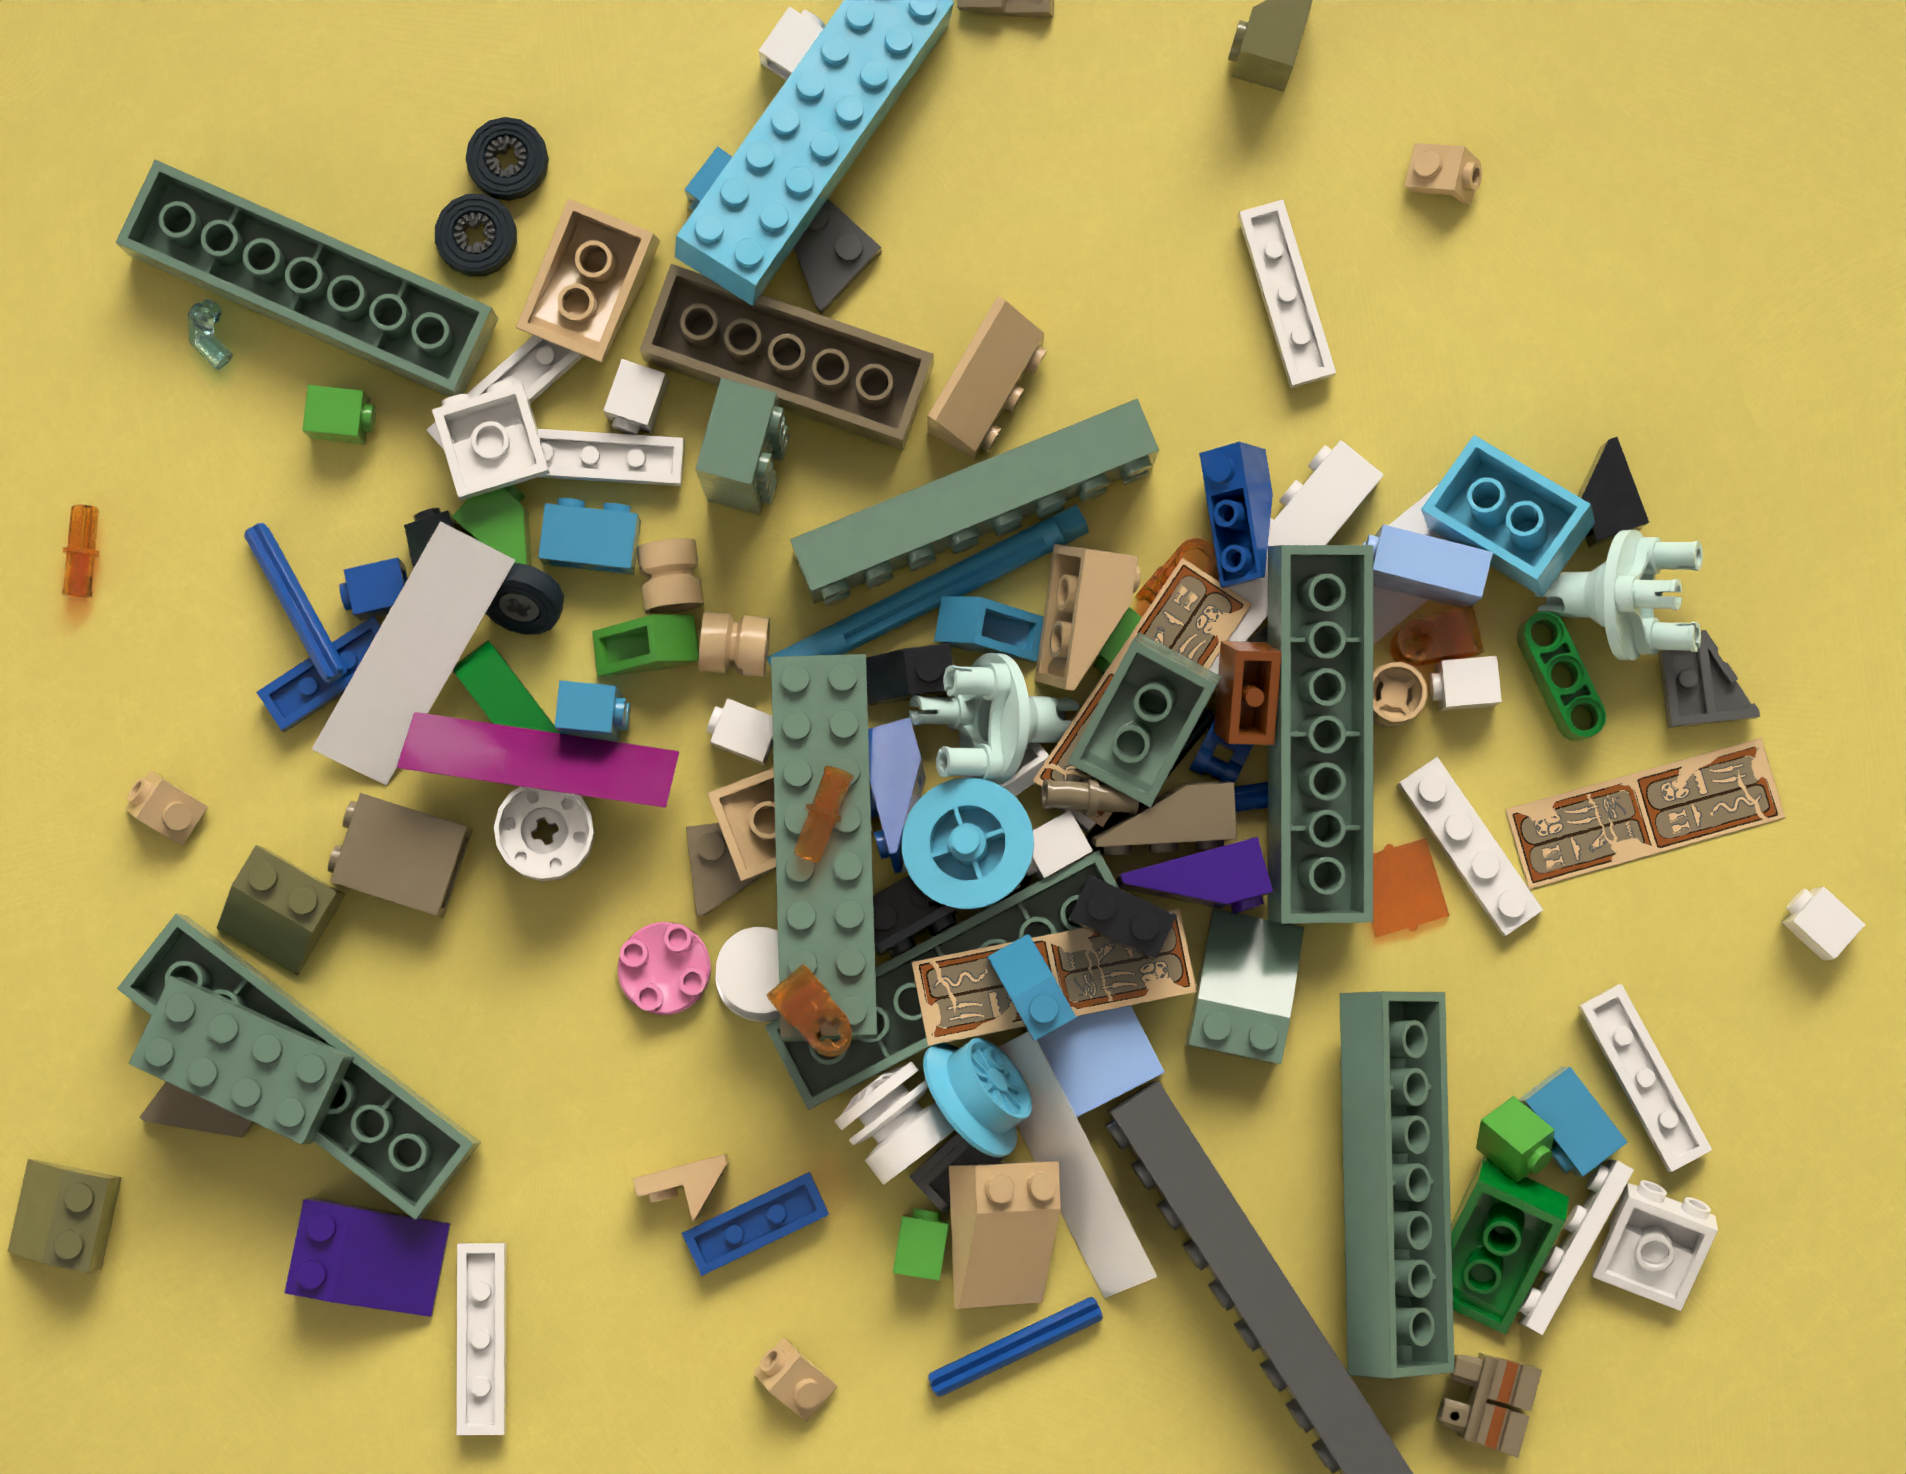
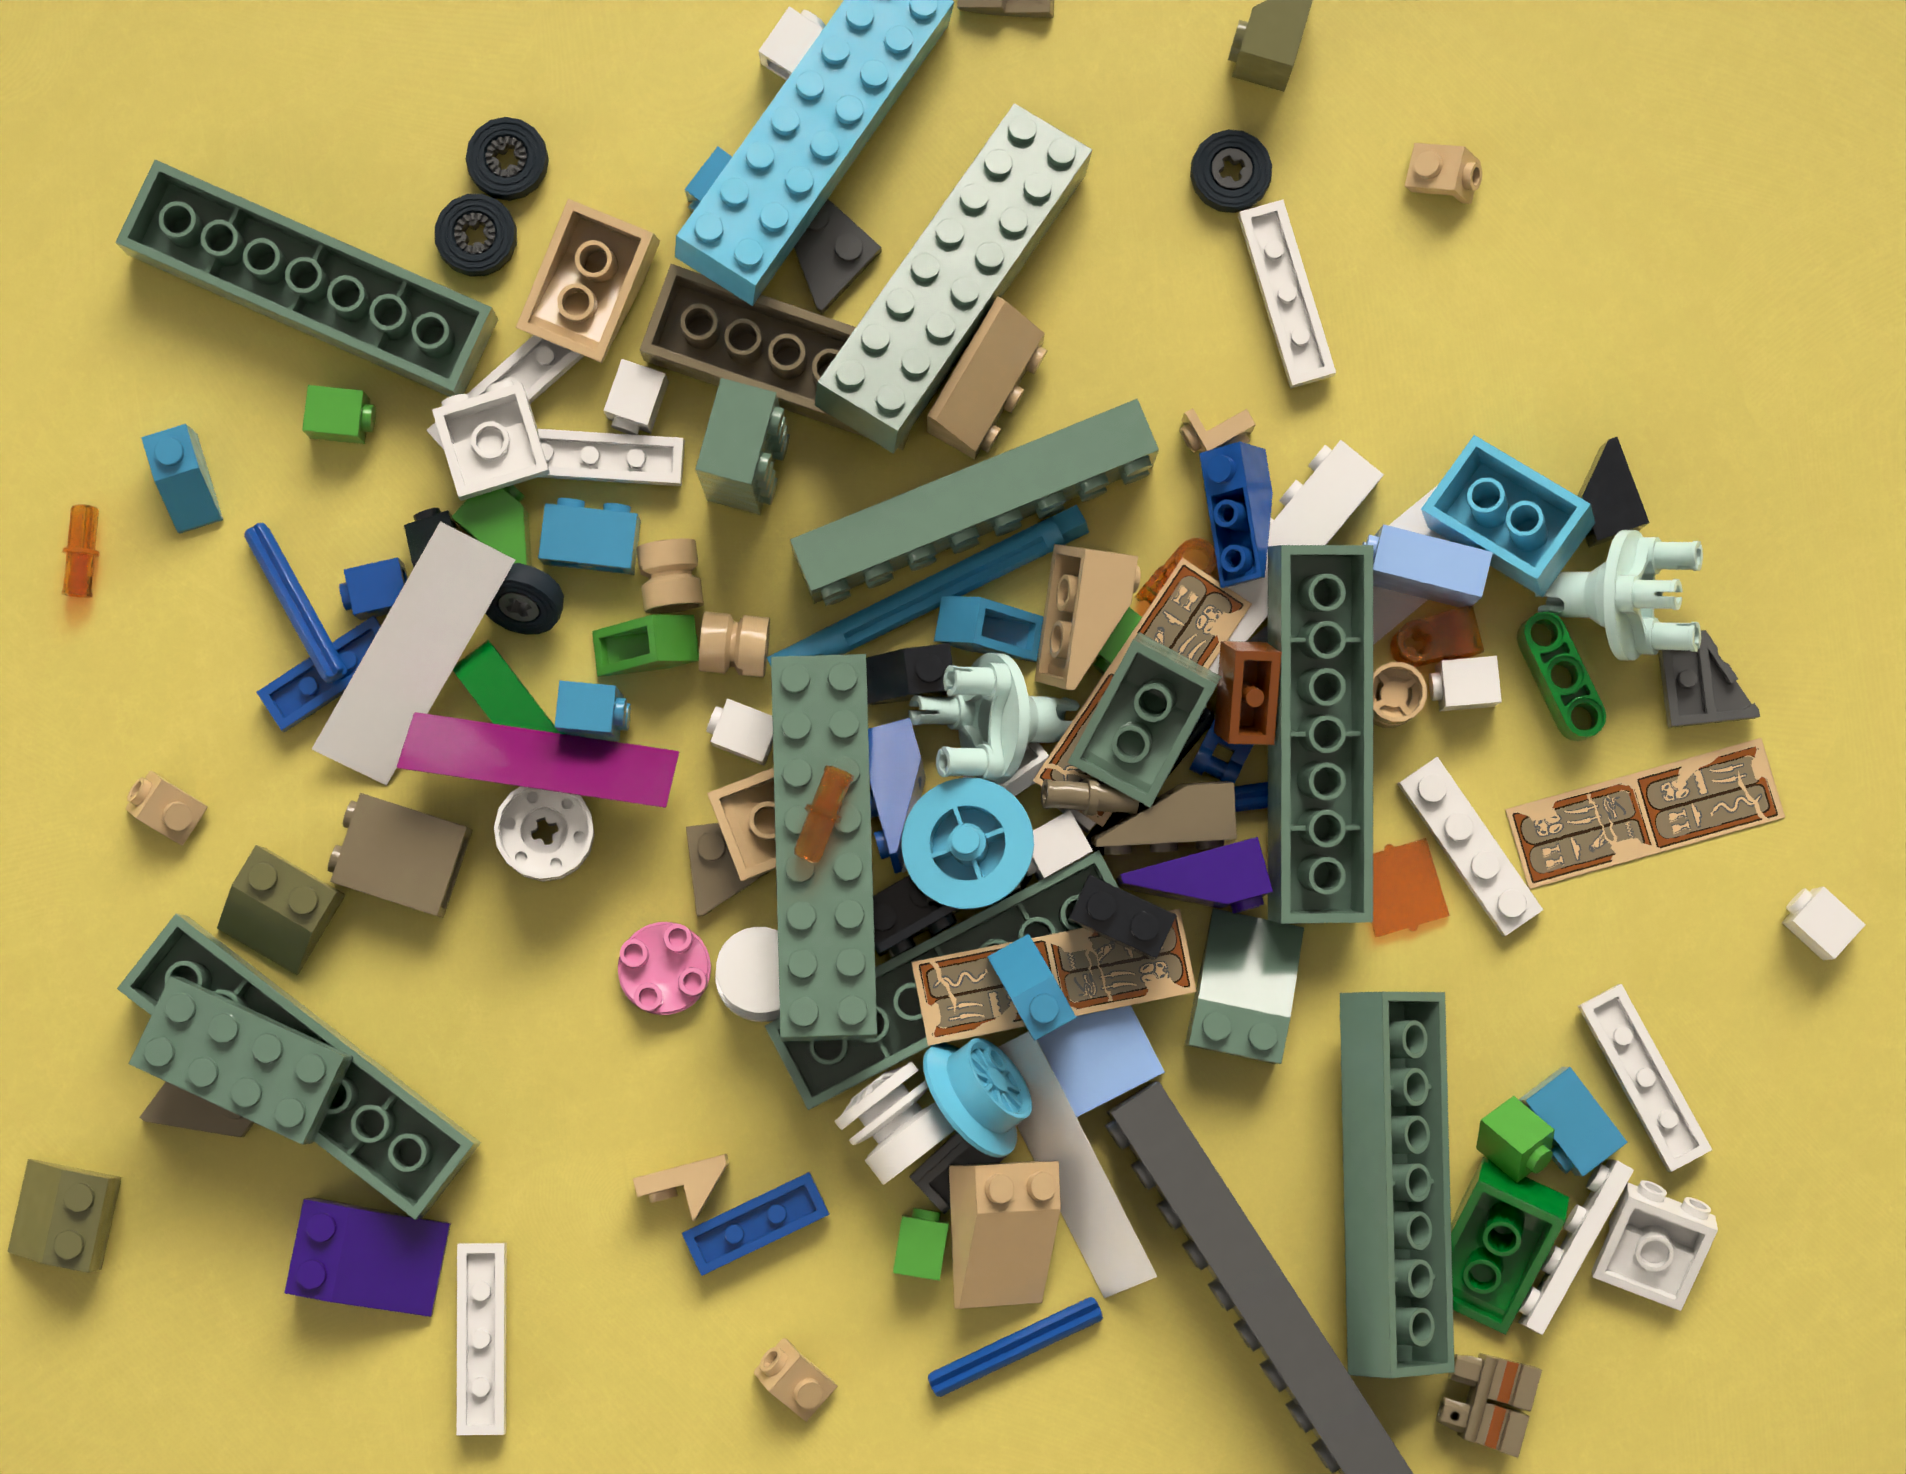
clear light blue arm [188,299,233,370] -> none
clear orange piece [766,963,852,1057] -> none
none -> dark azure slope [141,424,223,534]
none -> brick [814,103,1092,454]
none -> tan bracket [1180,408,1256,453]
none -> black bush [1190,129,1272,213]

